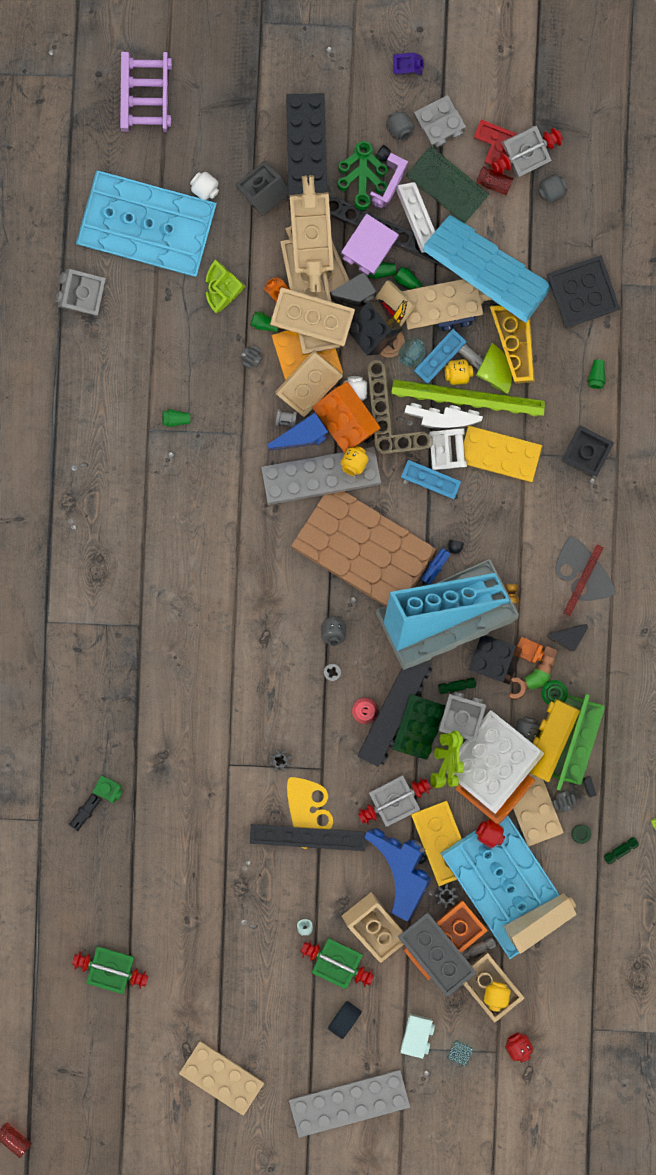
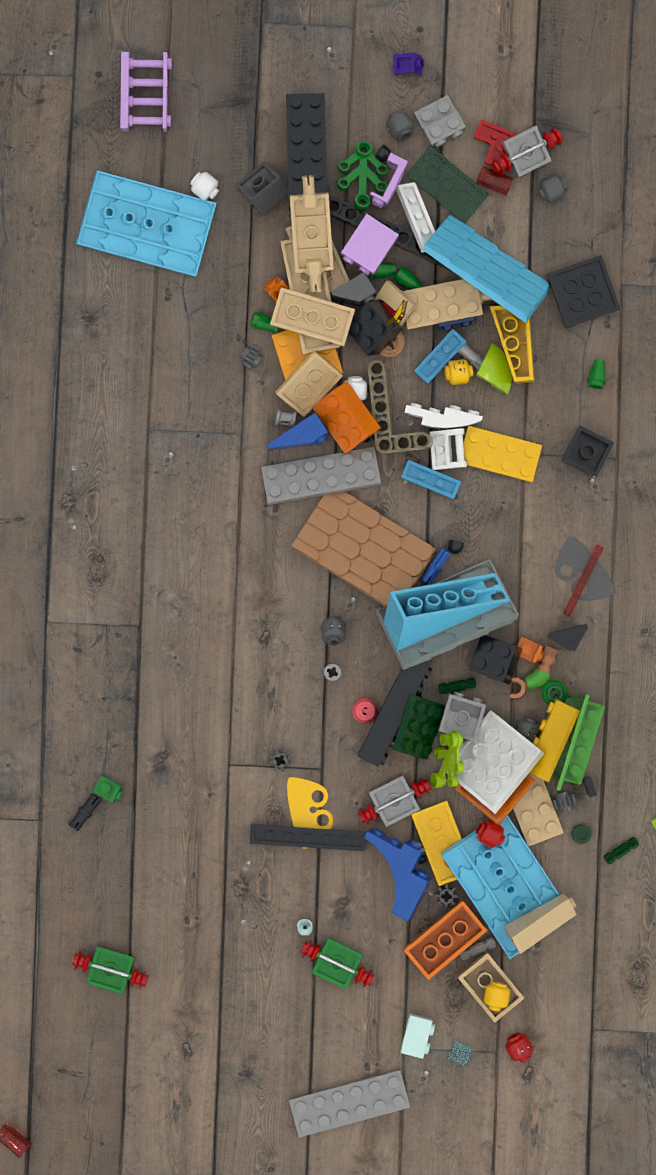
light grey plate [55,269,106,316] -> none
green cone [162,409,190,428] -> none
tan plate [179,1041,264,1116] -> none
lime brick [206,260,246,313] -> none
black wheel [328,1001,362,1039] -> none
yellow head [340,446,369,476] -> none
tan slope [342,892,404,963] -> none
lime plate [391,379,545,416] -> none
clear light blue head [398,339,426,368] -> none
dark grey plate [398,912,477,997] -> none
pearl gold wheel [504,584,519,604] -> none

